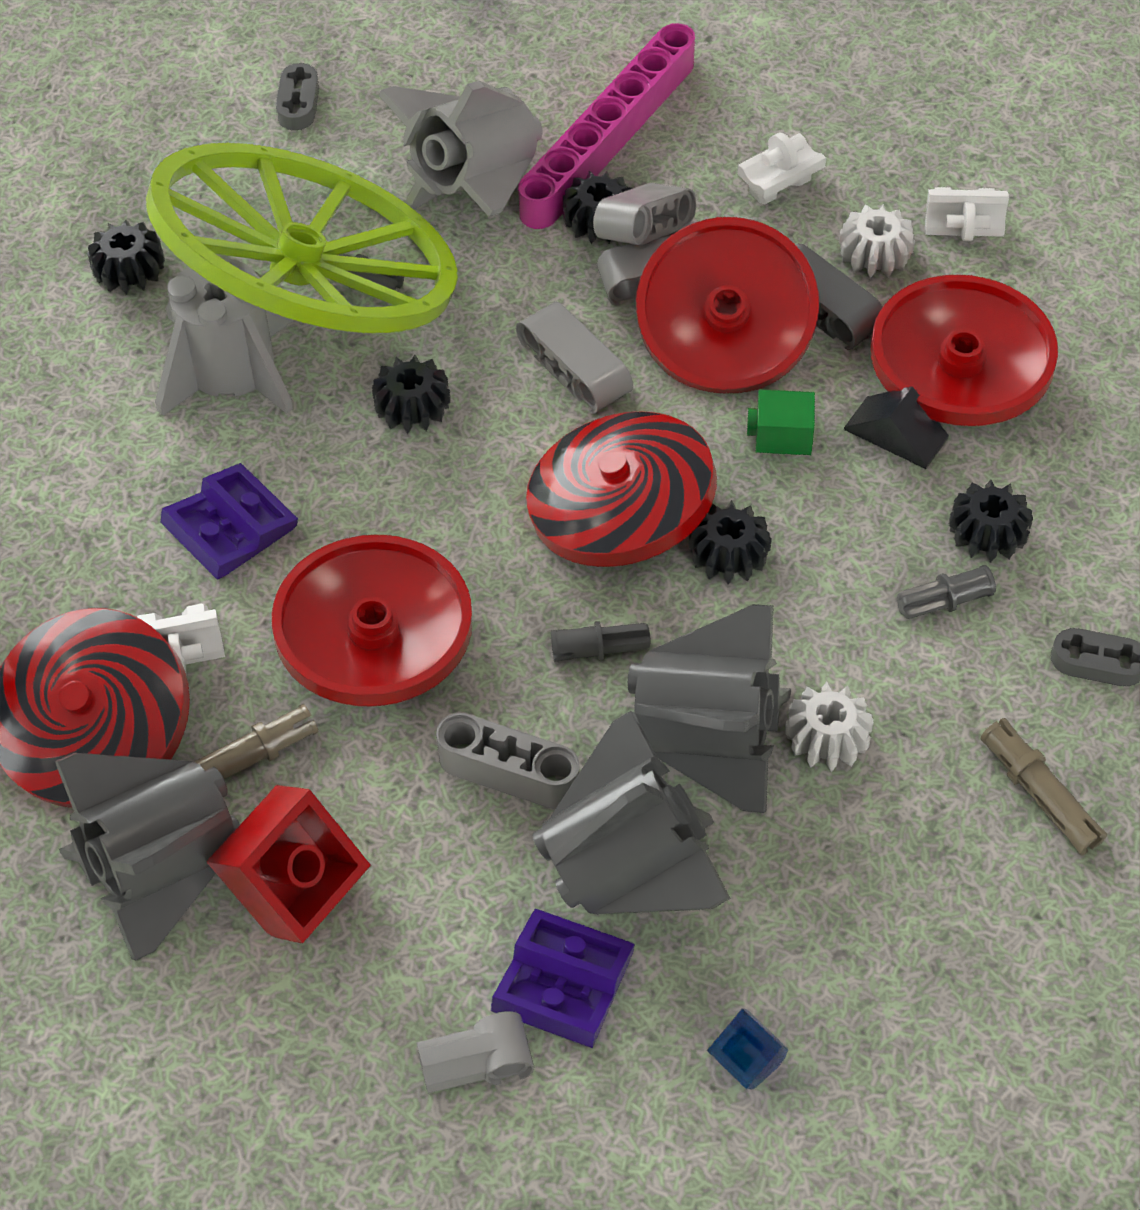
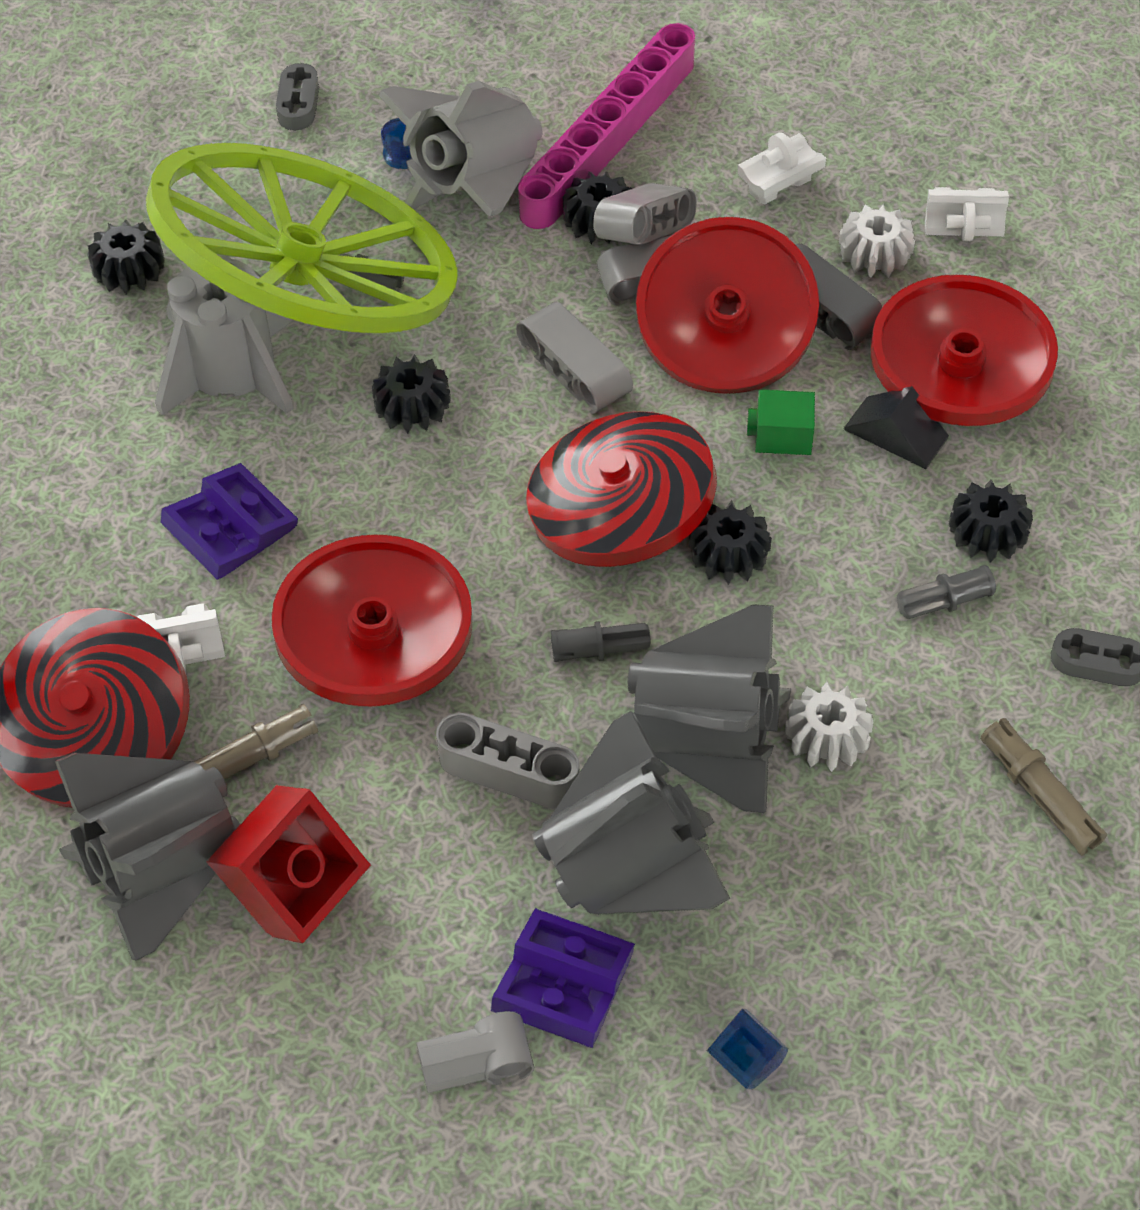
none -> clear blue wheel [381,118,412,169]

